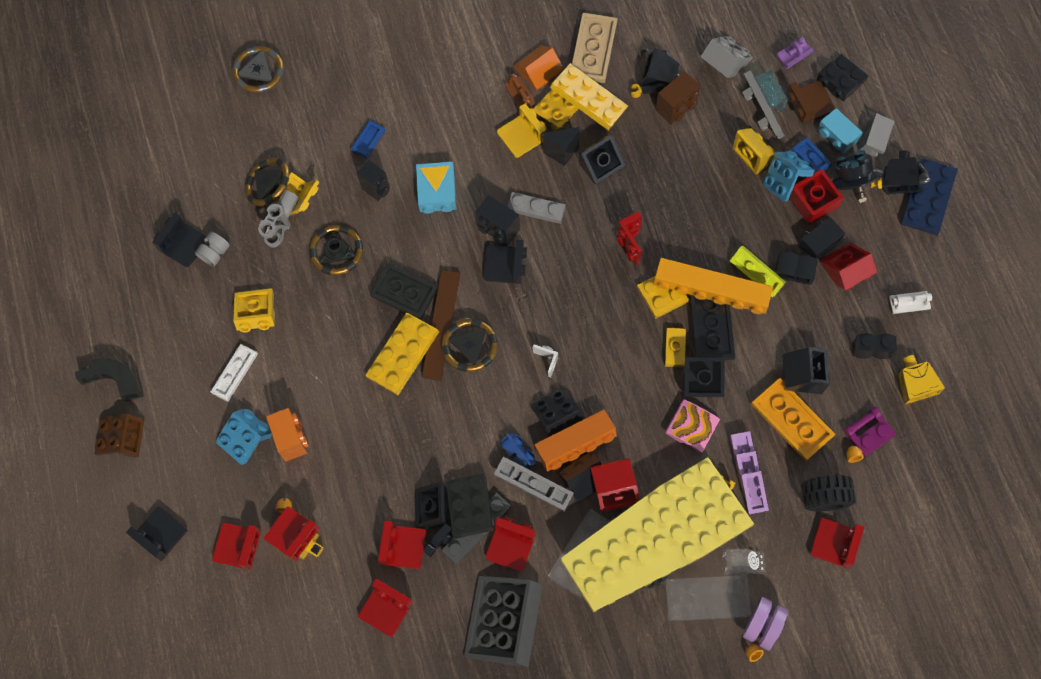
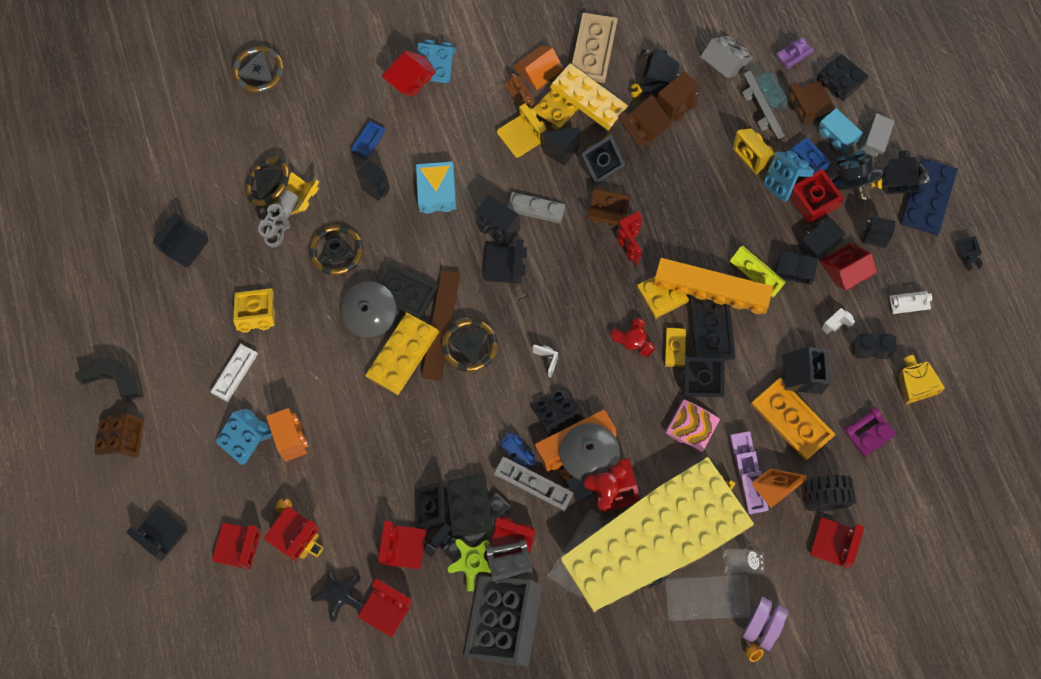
light grey wheel [195,231,230,267] -> none
light orange hinge [846,446,864,463] -> none
none -> black animal [311,569,364,622]
none -> dark grey dish [341,281,397,338]
none -> red slope [381,51,436,96]
none -> dark azure bracket [417,39,457,83]
none -> lime animal [447,539,491,591]
none -> dark grey plate [486,538,533,581]
none -> dark grey dish [560,423,620,481]
none -> red animal [584,463,627,511]
none -> reddish brown bracket [586,187,631,227]
none -> red animal [610,318,656,358]
none -> reddish brown bracket [618,95,673,146]
none -> orange slope [752,468,807,508]
none -> white bracket [822,308,855,334]
none -> black brick [861,216,896,248]
none -> black plate [956,236,983,271]

